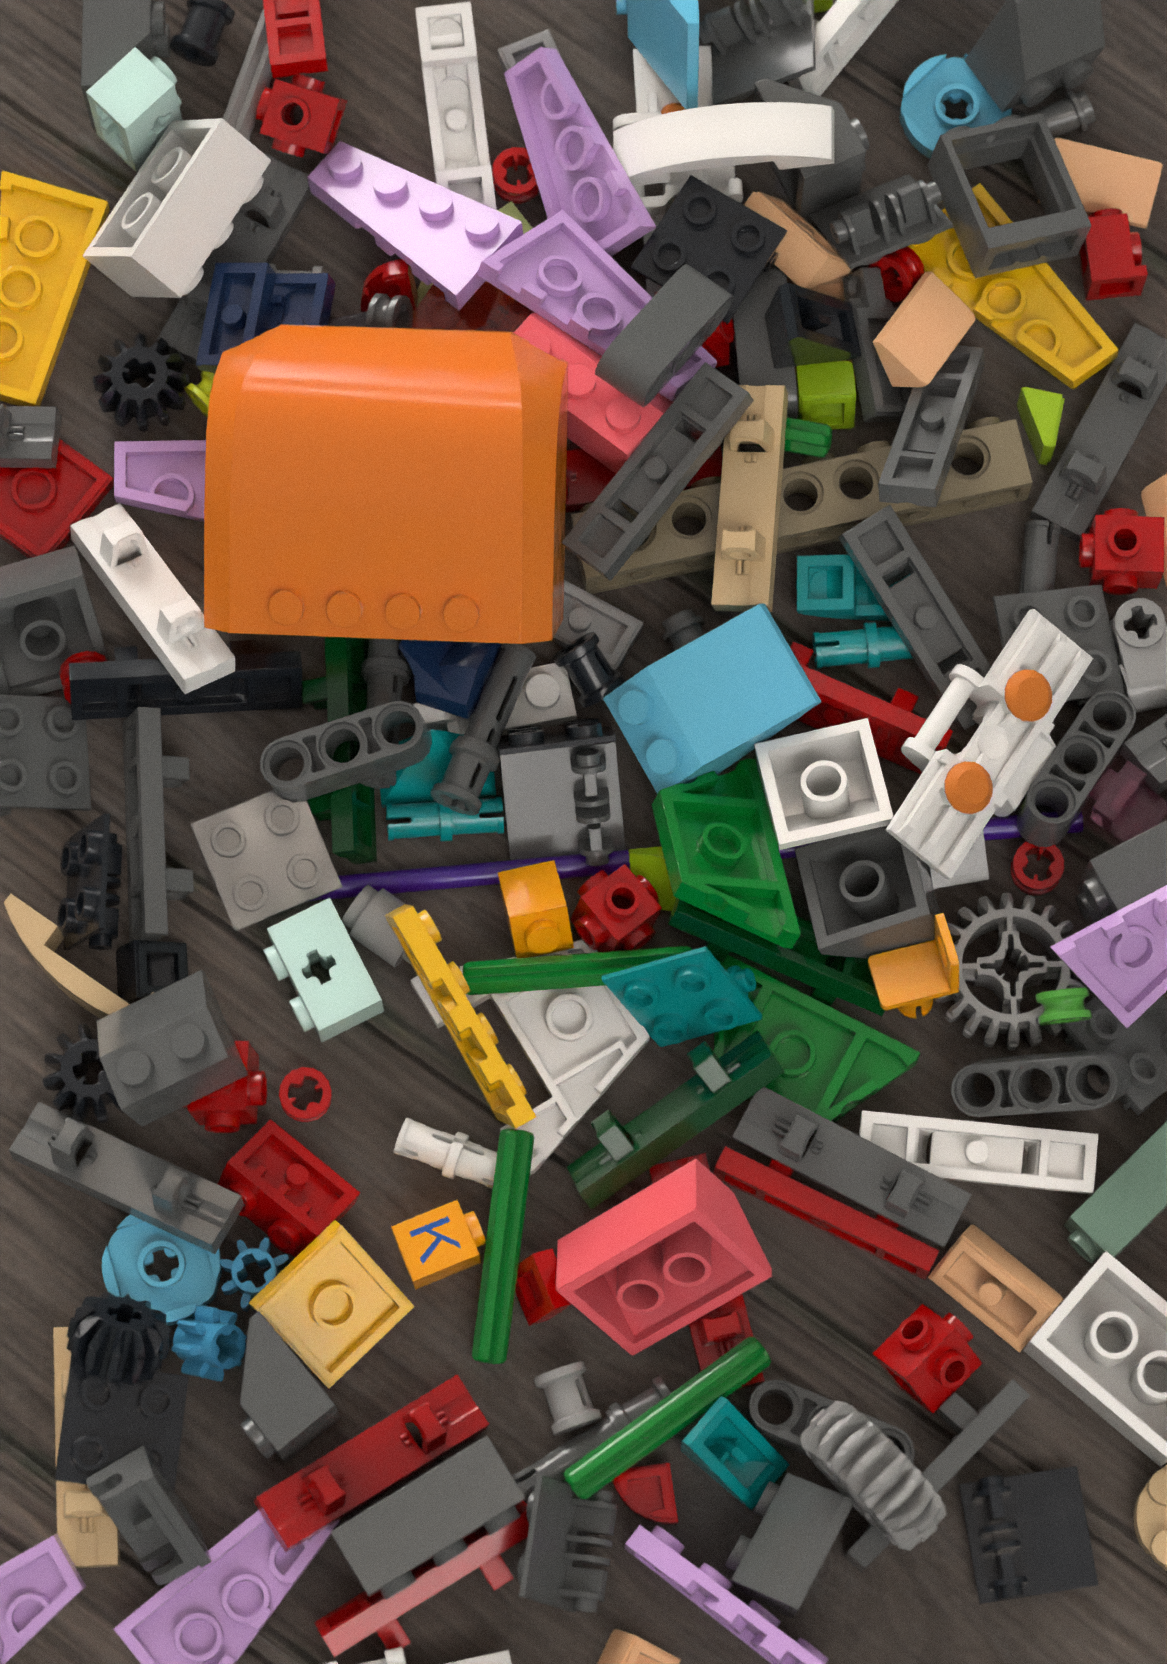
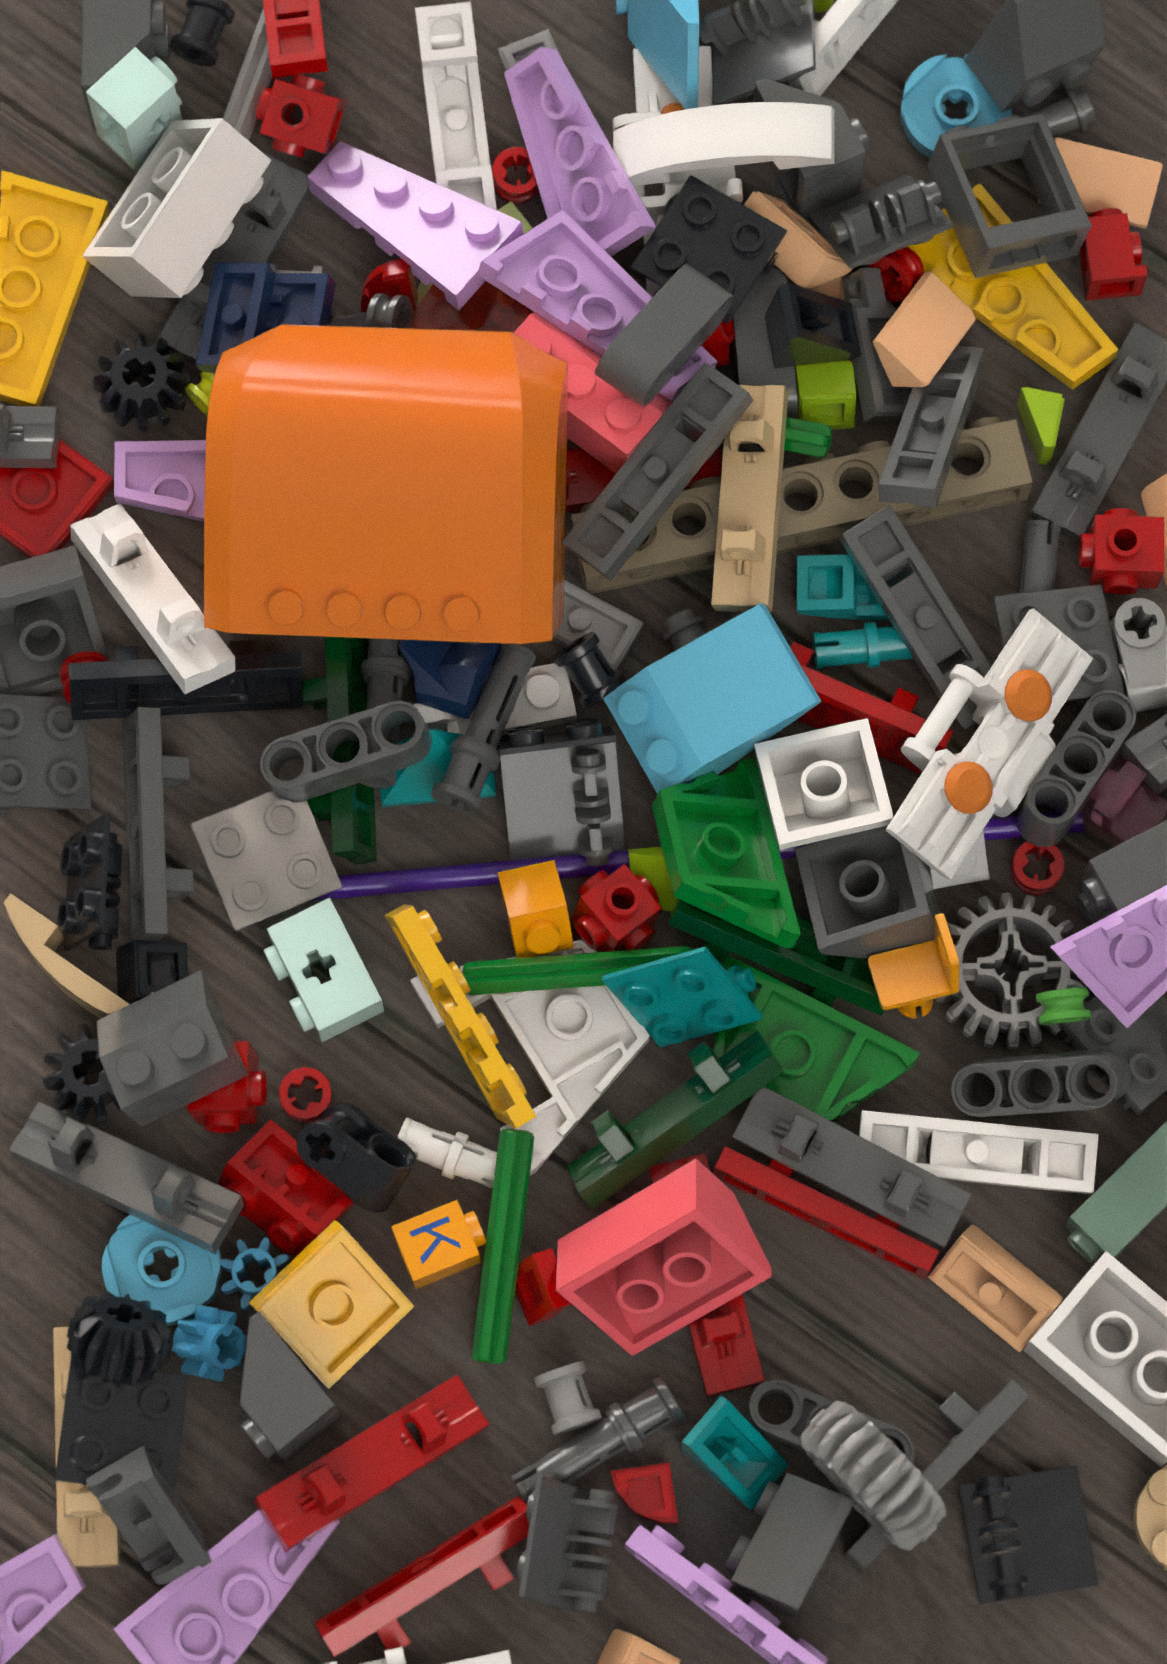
dark grey slope [330,1435,525,1600] -> none
light grey brick [342,885,418,968] -> none
teal pin [386,796,504,841] -> none
green axle [564,1337,771,1500] -> none
red brick [872,1304,983,1414] -> none
none -> black piece [297,1102,416,1212]

